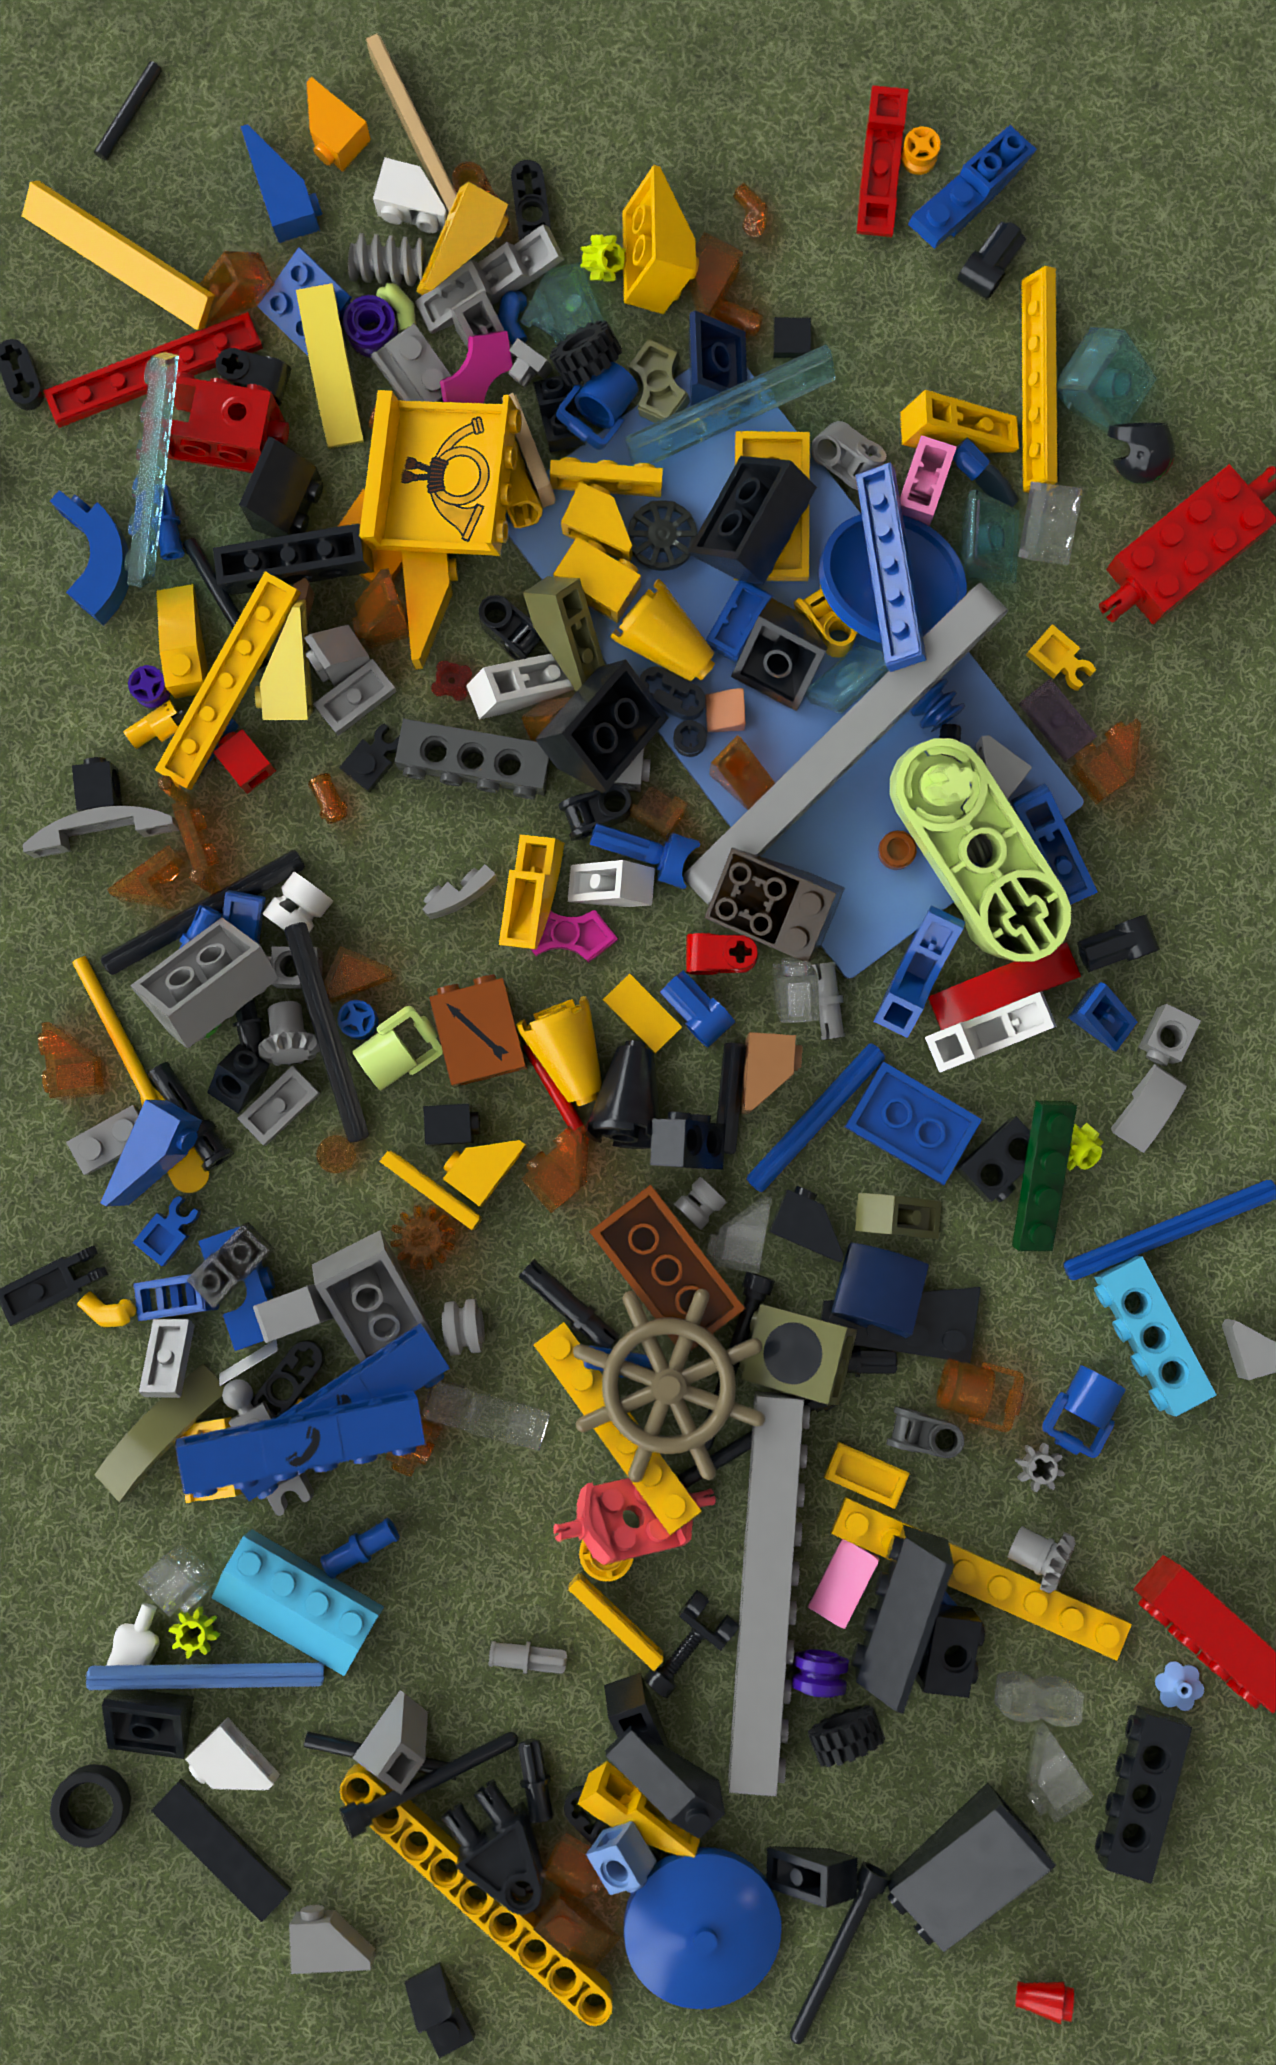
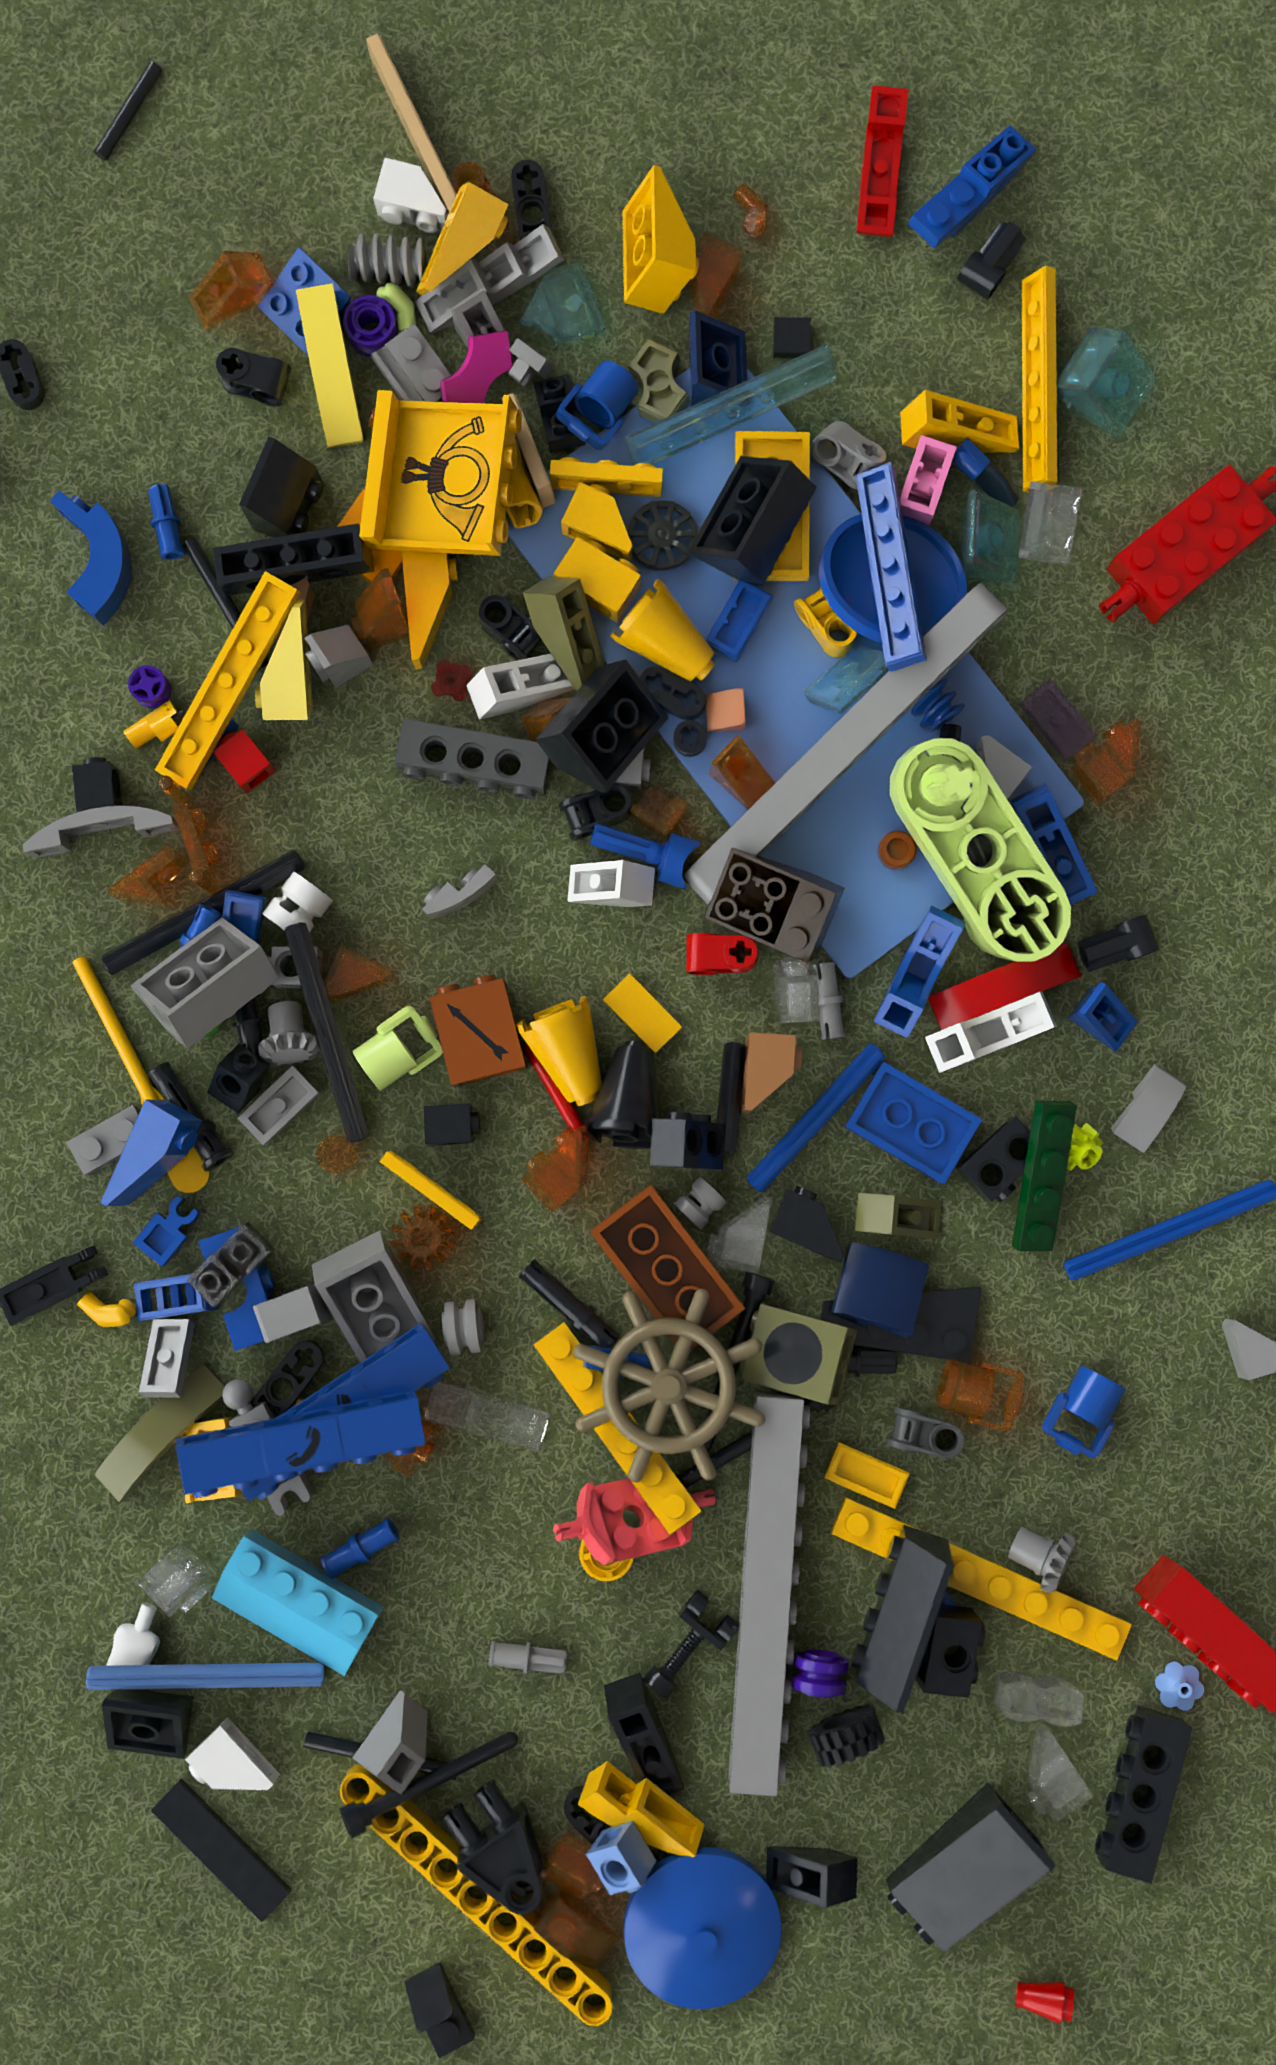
yellow tile [22,180,215,330] -> none
clear orange slope [38,1022,105,1100] -> none
red tile [43,312,263,428] -> none
black tyre [50,1764,131,1848] -> none
clear light blue plate [124,352,179,588] -> none
red torso [148,372,289,473] -> none
yellow slope [156,584,208,699] -> none
neon yellow gear [169,1606,220,1659] -> none
white sticker [219,1340,278,1386] -> none
blue slope [240,124,323,243] -> none
light grey slope [289,1905,375,1974] -> none
light orange slope [307,77,371,172] -> none
clear orange pin [308,773,348,824] -> none
light grey plate [313,659,397,736] -> none
blue wheel [337,1000,379,1040] -> none
black plate [339,723,400,793] -> none
yellow slope [443,1140,527,1207] -> none
blue arm [497,291,528,345] -> none
yellow slope [499,835,565,950] -> none
black axle [518,1739,554,1823] -> none
dark pink tile [530,910,618,963] -> none
black tyre [550,320,622,386] -> none
yellow tile [568,1573,663,1671] -> none
neon yellow gear [580,234,626,281] -> none
black slope [605,1725,725,1839] -> none
blue piece [660,970,736,1048] -> none
clear orange pin [714,298,763,337] -> none
black slope [731,598,828,711] -> none
black piece [790,1862,891,2044] -> none
bright pink slope [807,1539,879,1629] -> none
light orange wheel [901,126,941,175] -> none
light grey gear [1015,1442,1065,1492] -> none
yellow plate [1026,624,1096,691] -> none
medium azure brick [1094,1256,1216,1417] -> none
black helmet [1107,423,1175,484] -> none
light grey brick [1138,1004,1201,1066] -> none

